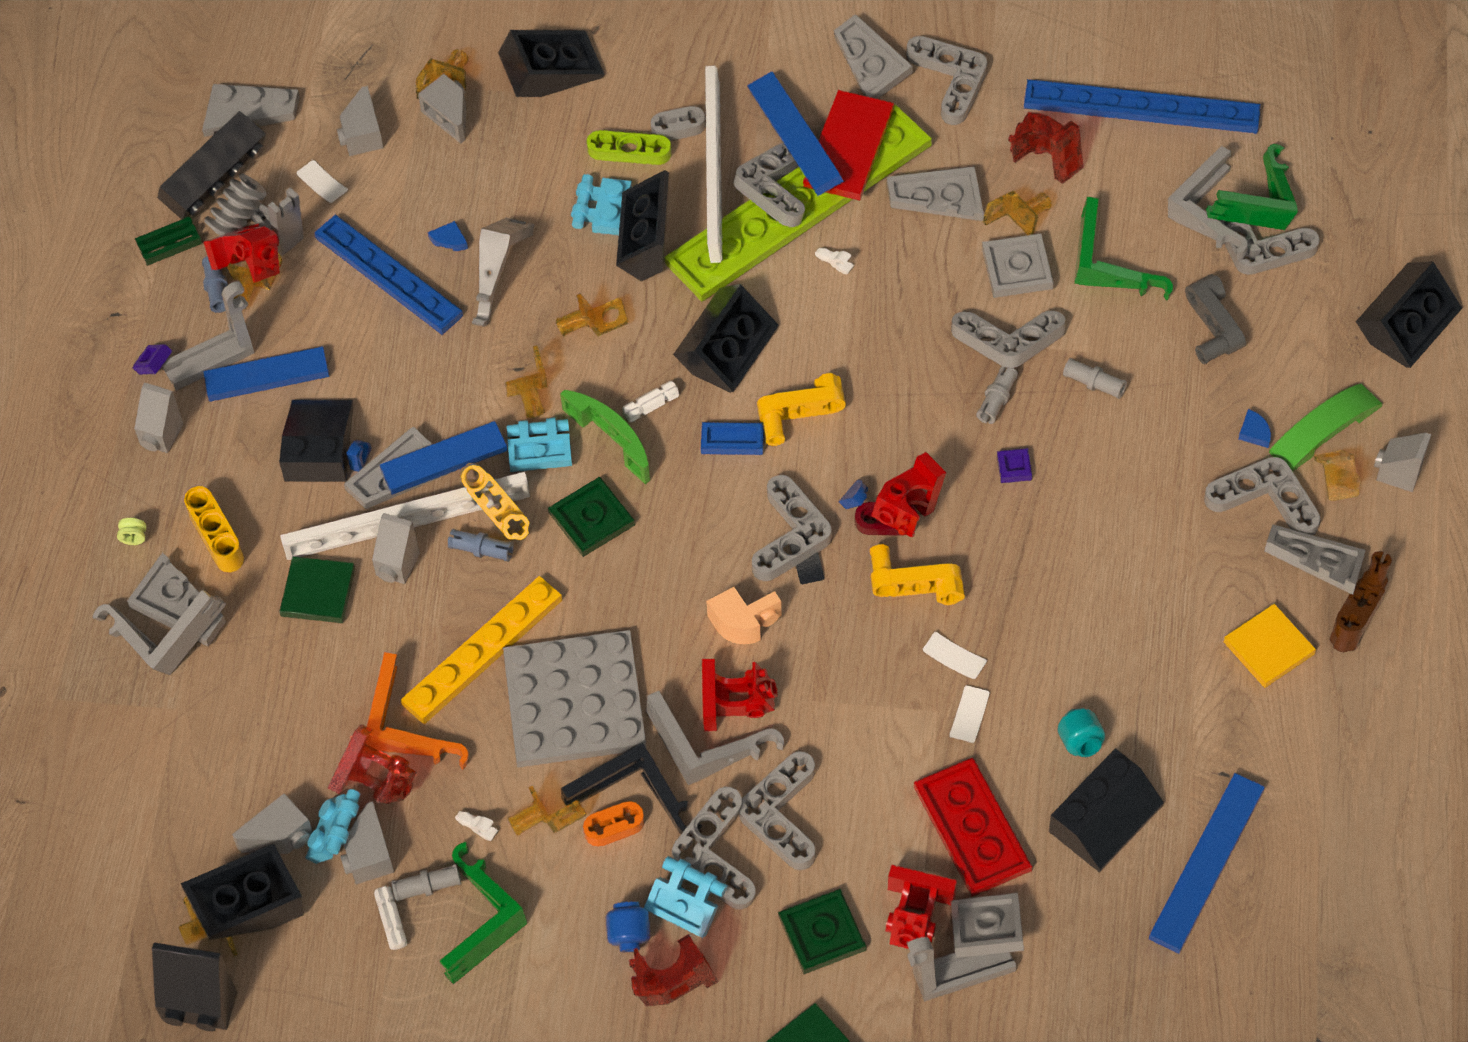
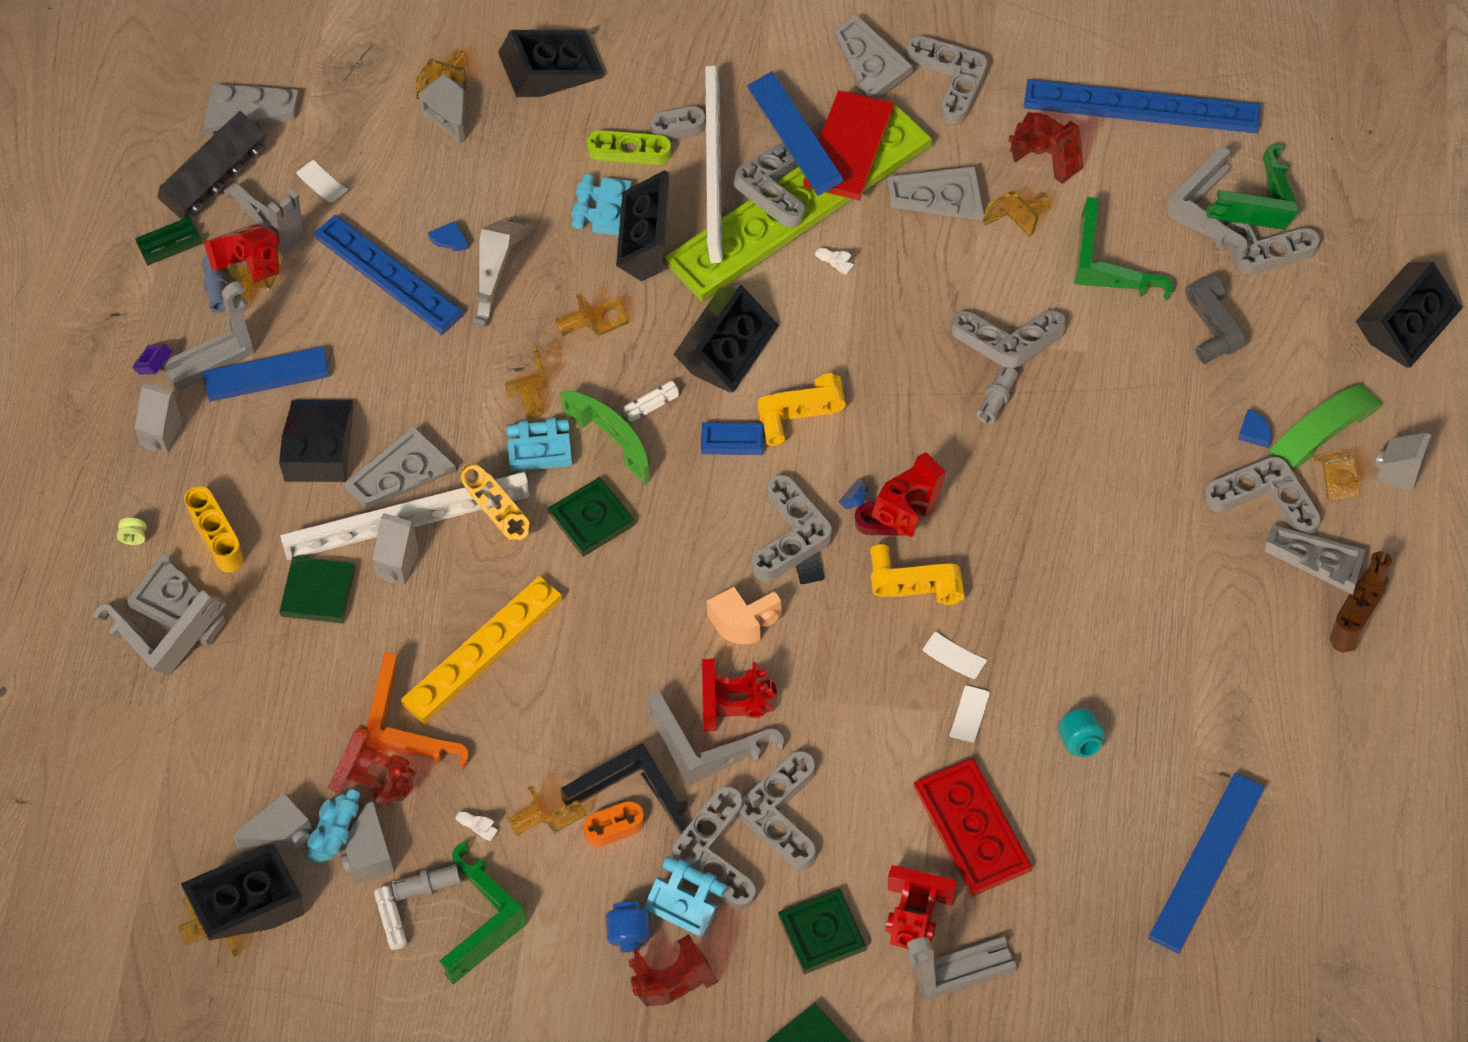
black slope [152,942,237,1032] -> none
light grey piece [204,173,266,236] -> none
light grey slope [337,86,383,156] -> none
blue tile [347,440,371,472] -> none
blue tile [380,421,507,495] -> none
sand blue pin [448,528,514,562] -> none
light grey plate [503,630,647,767] -> none
light grey plate [951,893,1024,958] -> none
light grey plate [982,234,1053,298] -> none
dark purple tile [997,448,1032,483] -> none
black slope [1049,748,1164,873] -> none
light grey pin [1063,358,1127,399] -> none
yellow tile [1223,604,1316,688] -> none

